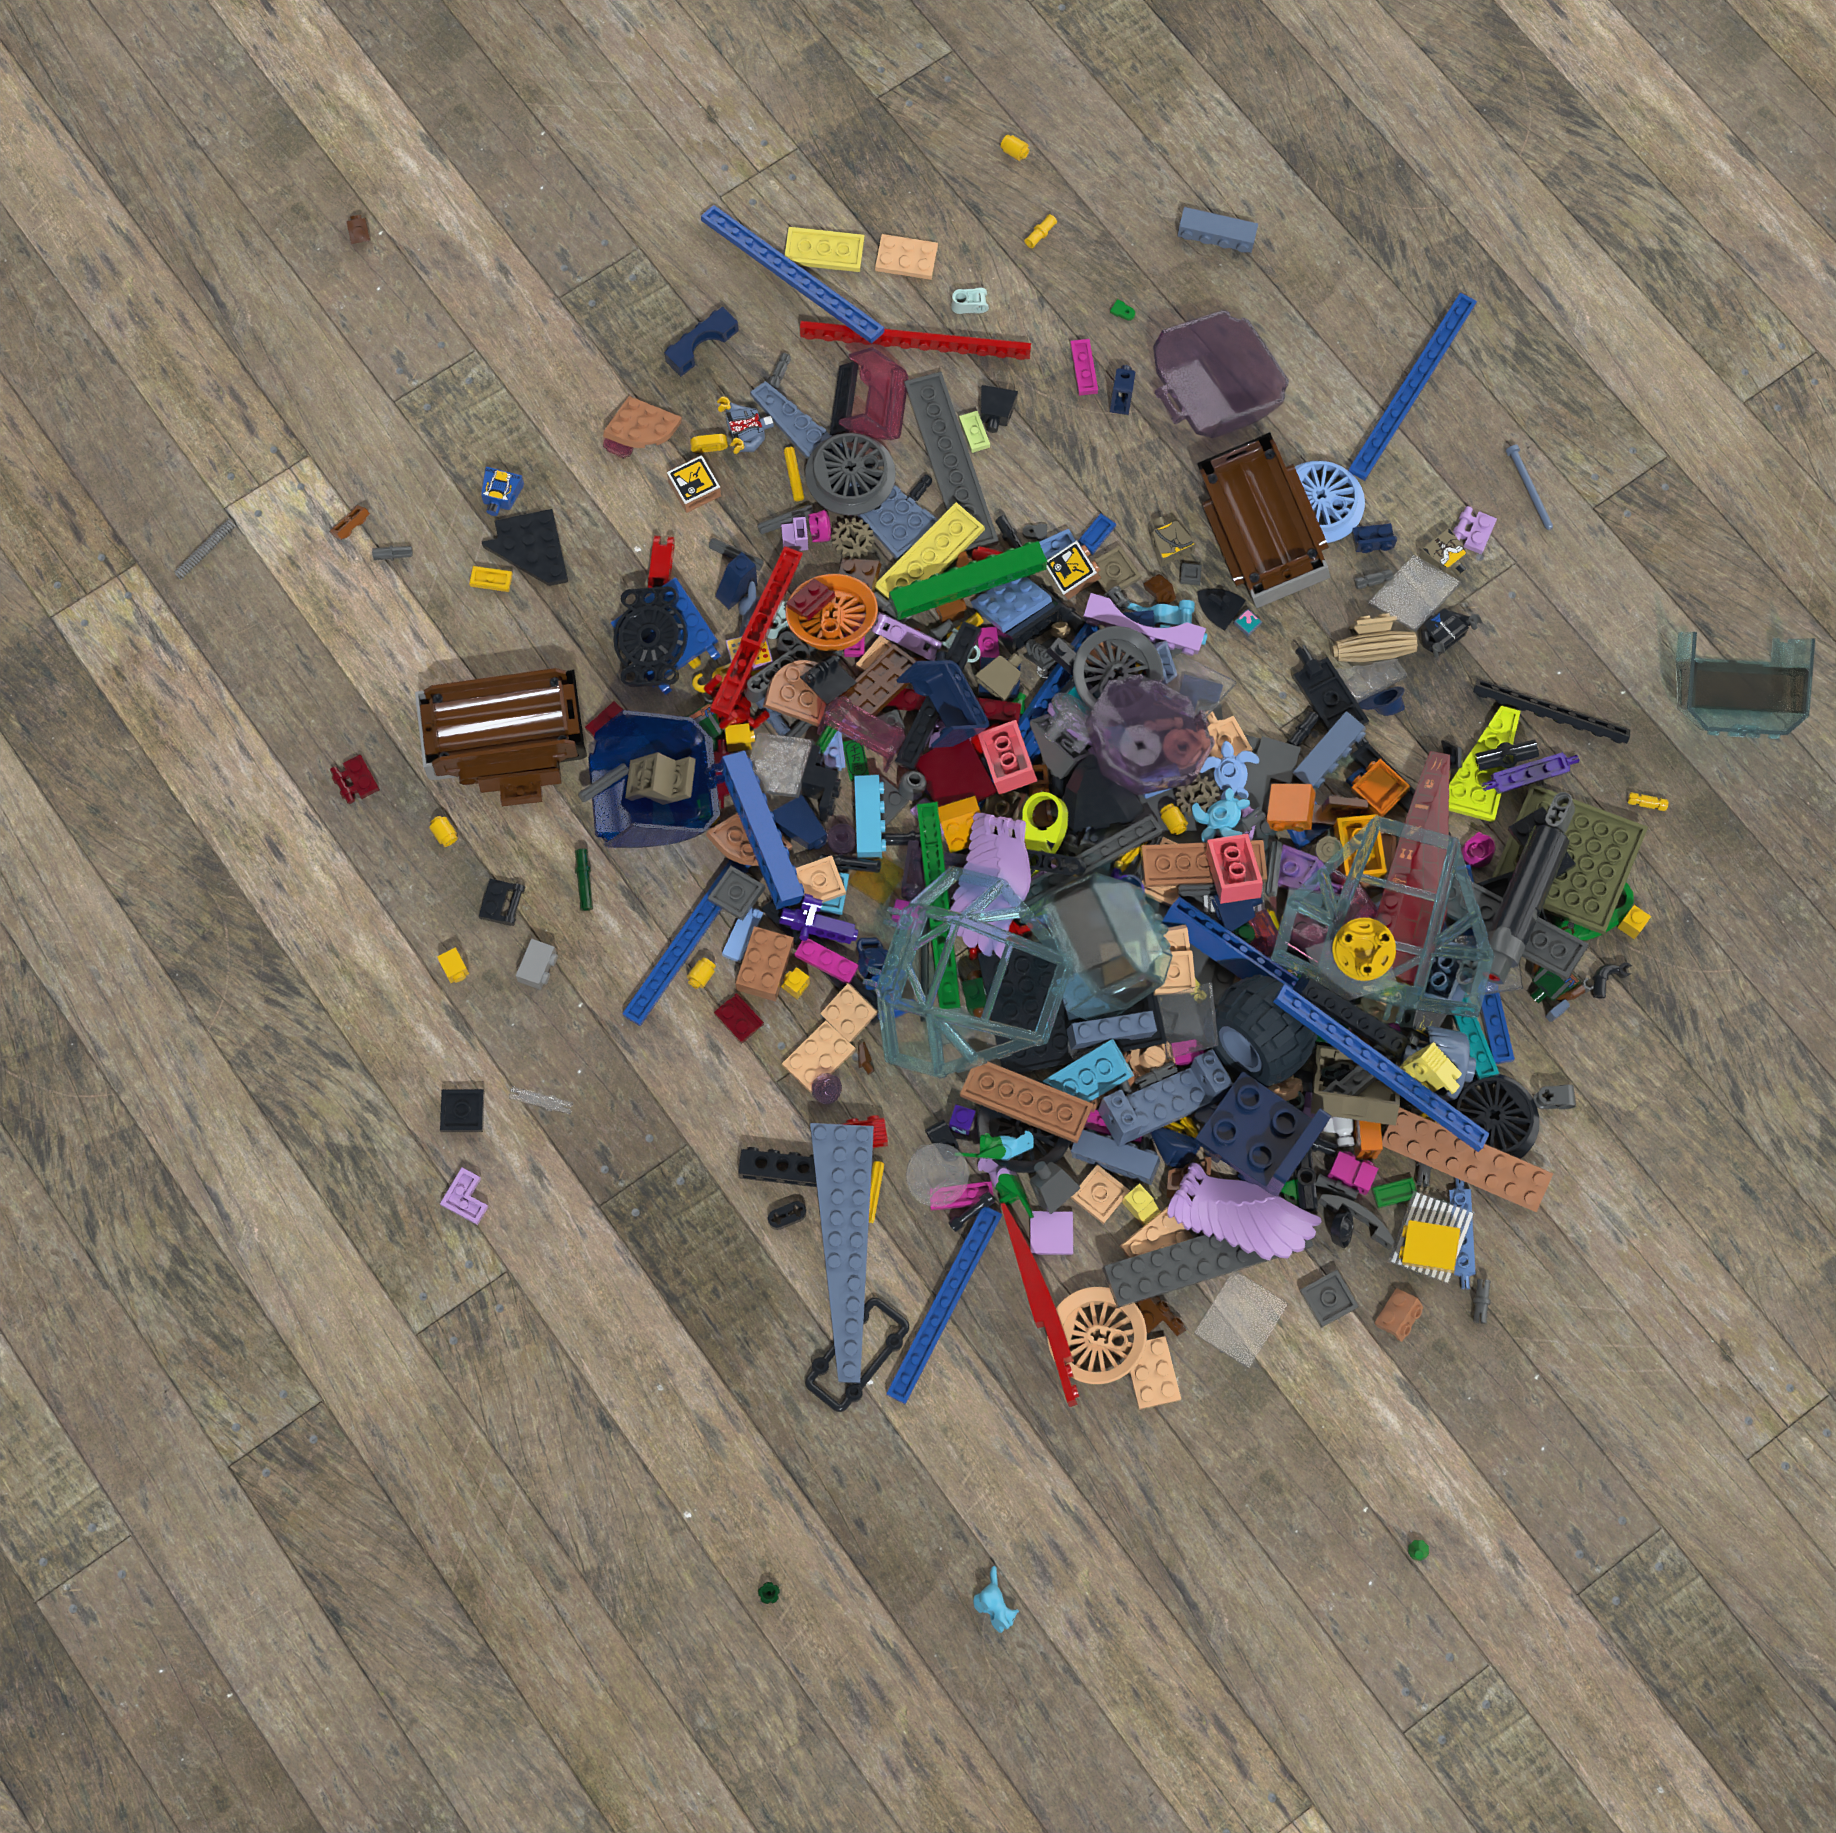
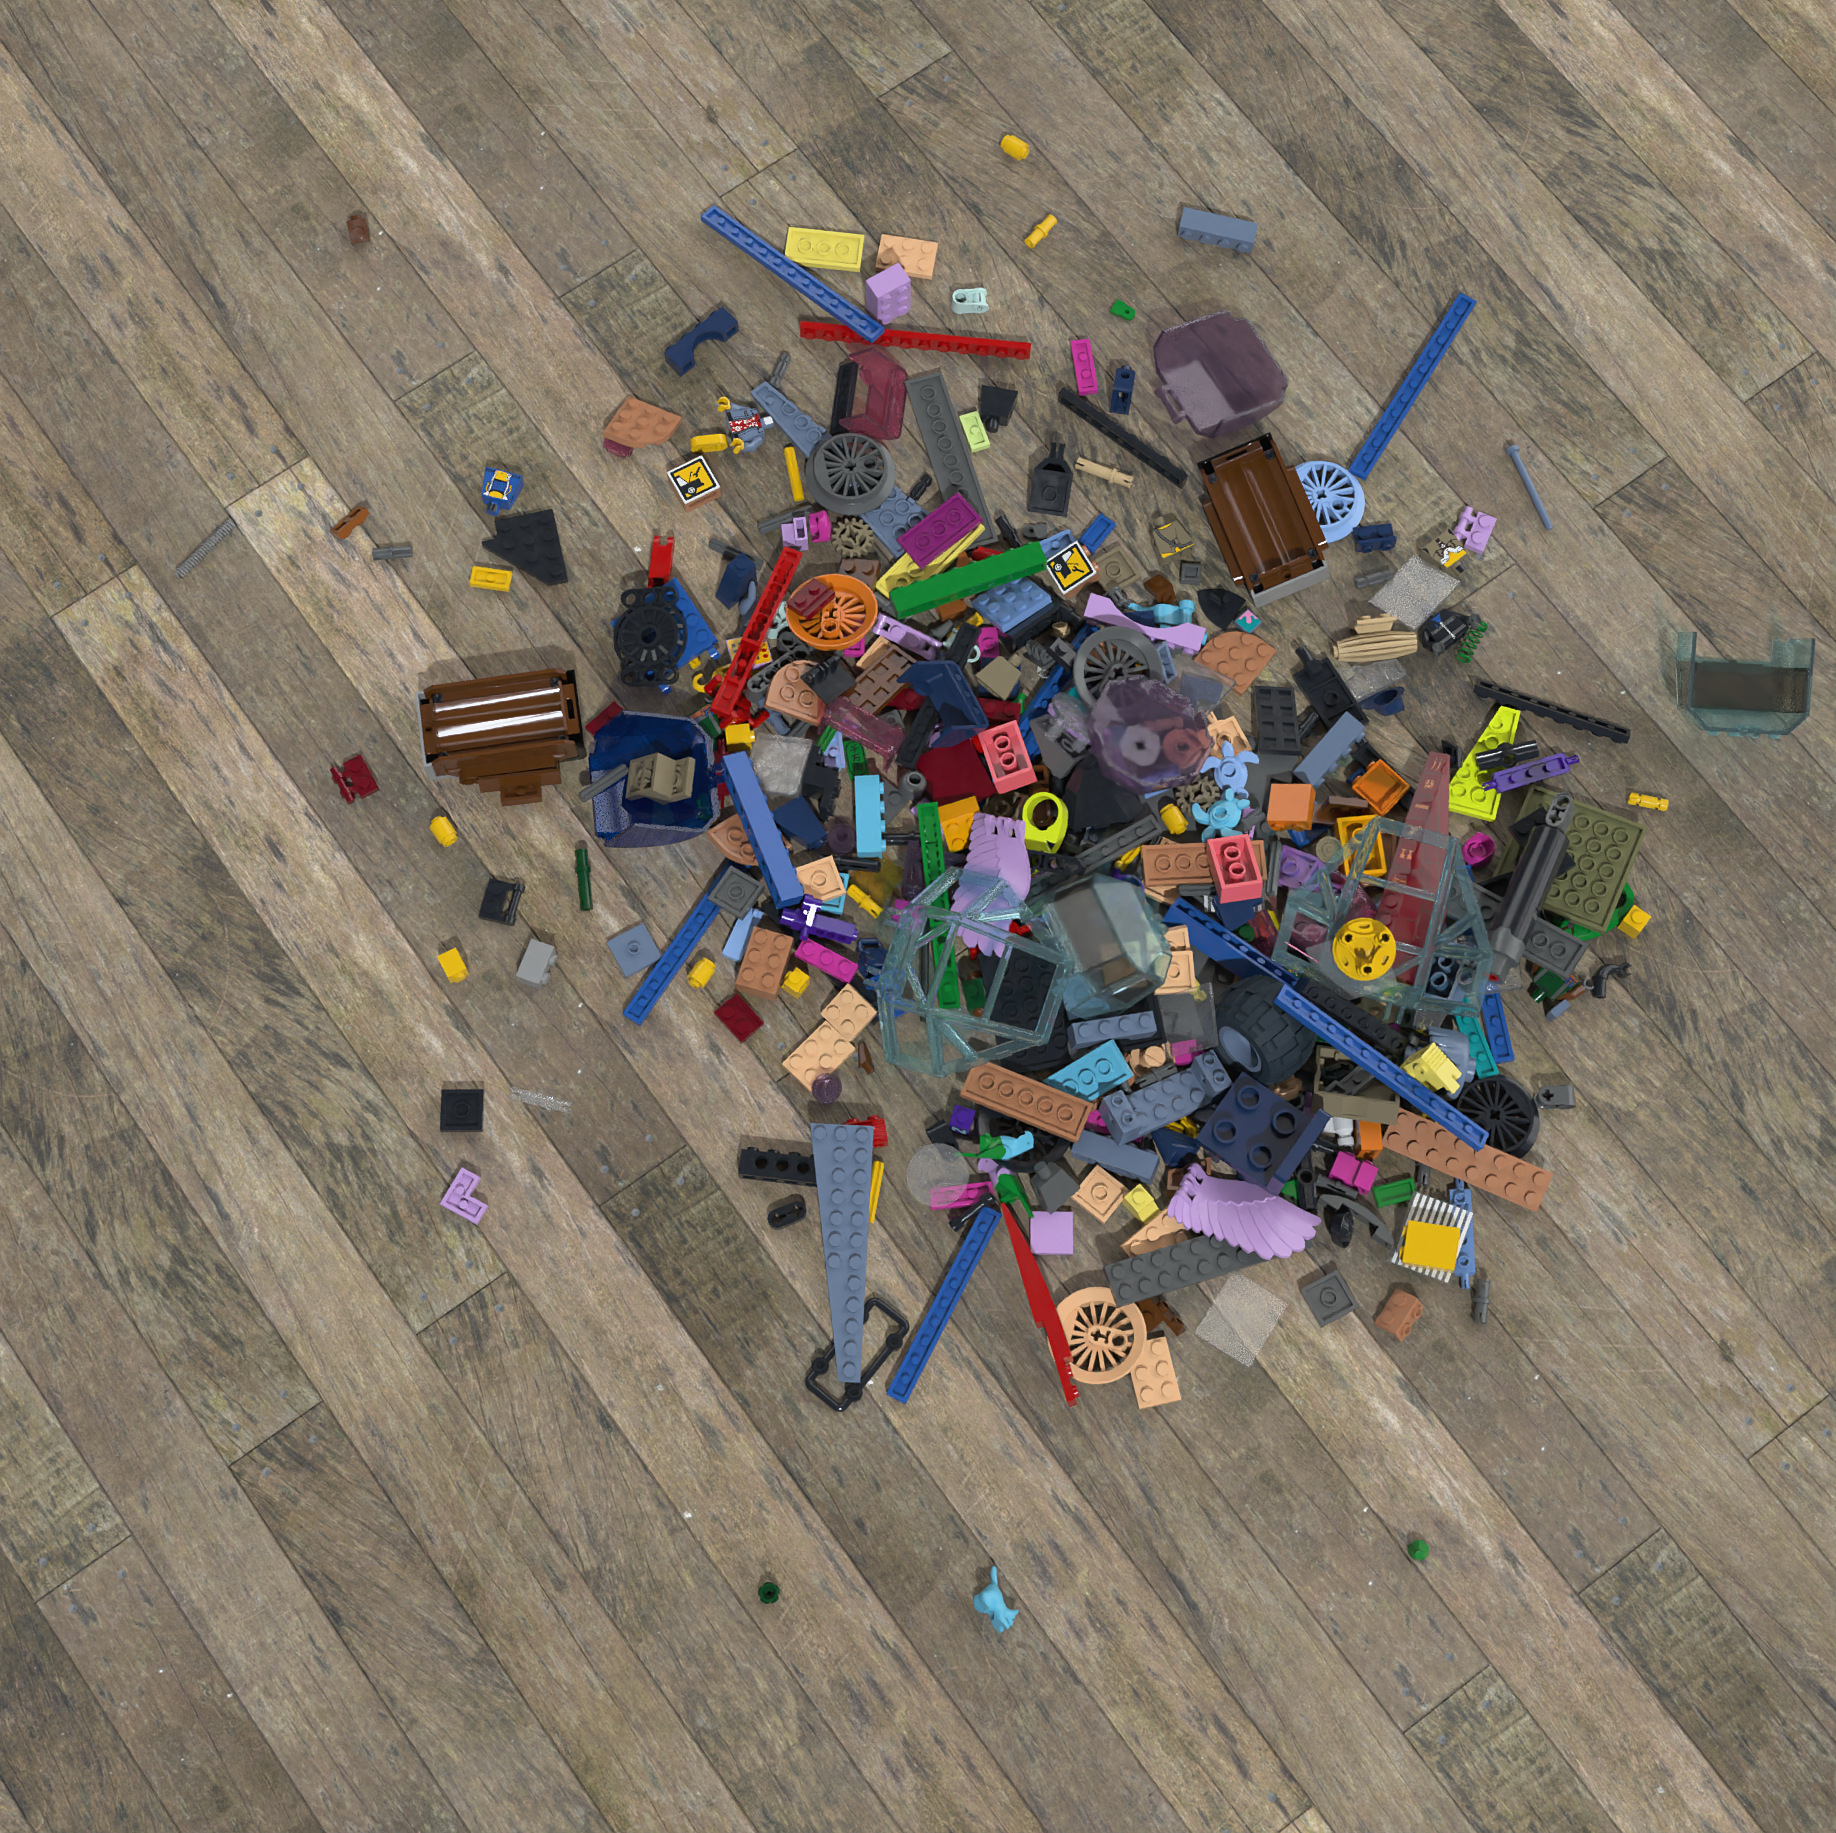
none -> sand blue plate [606,923,662,979]
none -> yellow axle [846,884,884,919]
none -> lavender brick [865,263,911,325]
none -> magenta tile [896,492,983,570]
none -> black plate [1028,442,1074,517]
none -> black plate [1058,387,1188,489]
none -> tan pin [1075,457,1134,489]
none -> nougat plate [1193,631,1277,697]
none -> black plate [1253,686,1301,756]
none -> green piece [1456,621,1488,663]

